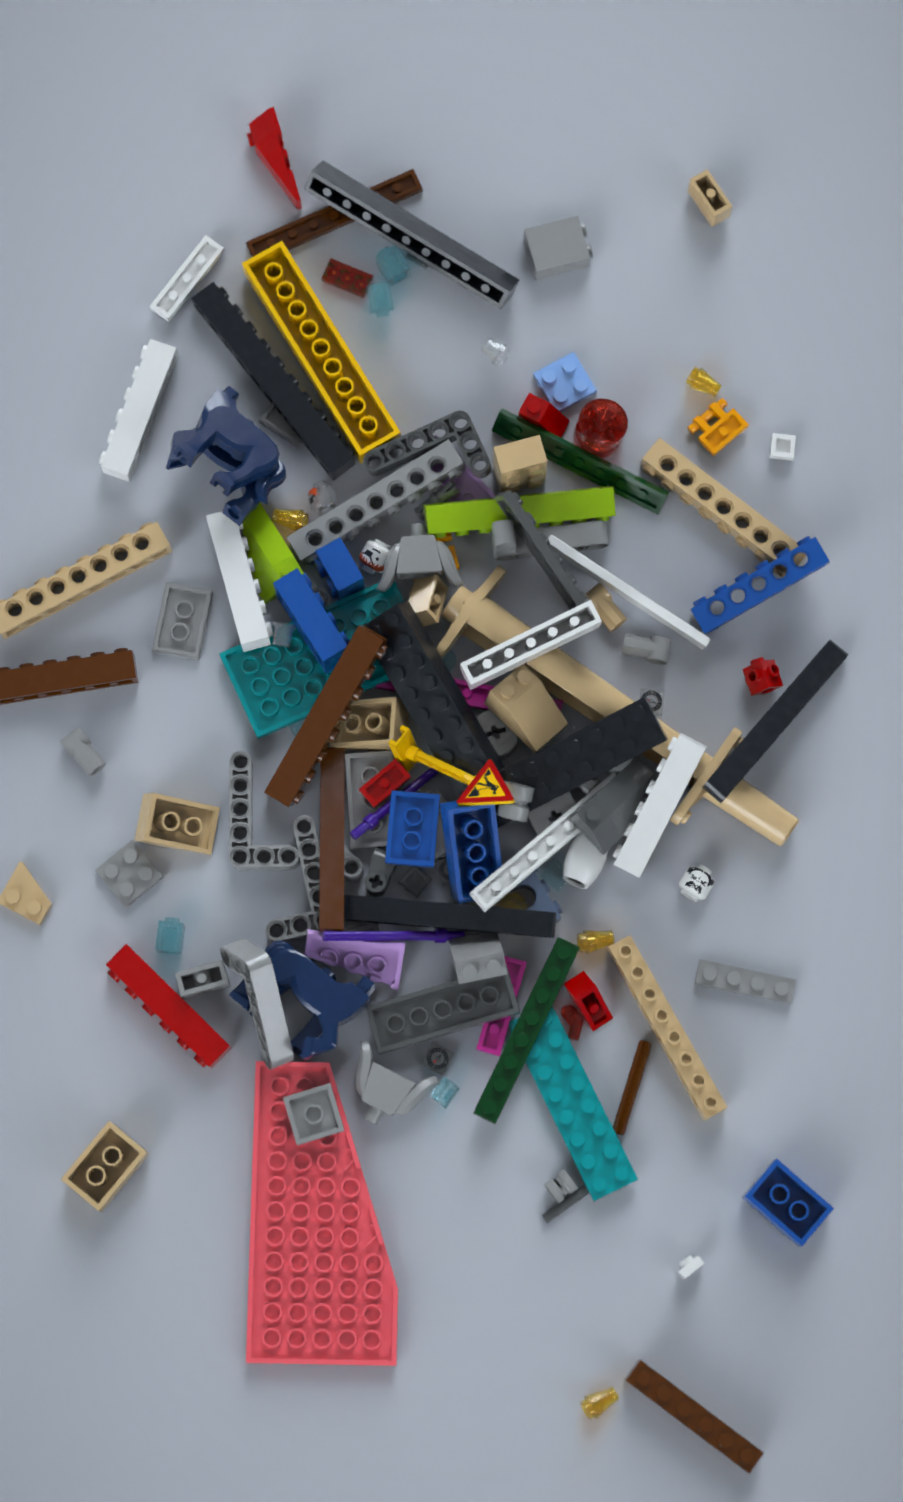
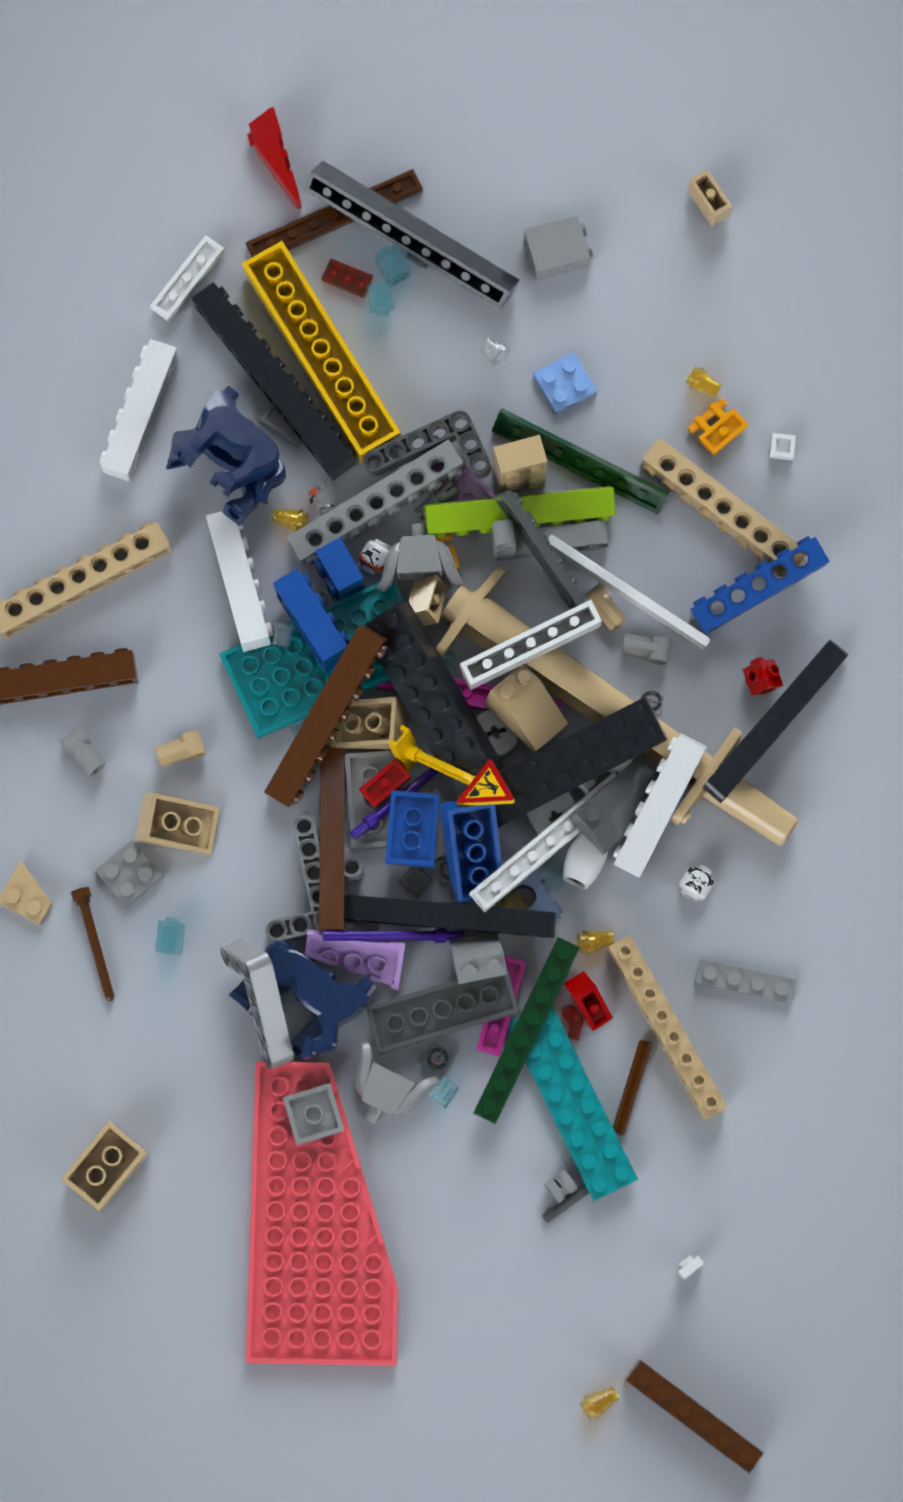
red brick [106,944,232,1069] -> none
light grey tile [152,583,213,661] -> none
light grey brick [175,960,231,1000] -> none
light grey beam [229,750,300,871] -> none
lime wedge [242,502,303,605] -> none
dark grey piece [365,848,397,897] -> none
light grey wheel [496,781,535,822] -> none
red slope [518,392,570,437] -> none
clear red wheel [573,398,628,458] -> none
blue brick [742,1159,834,1247] -> none
none -> reddish brown piece [71,887,115,1002]
none -> tan piece [155,730,206,768]

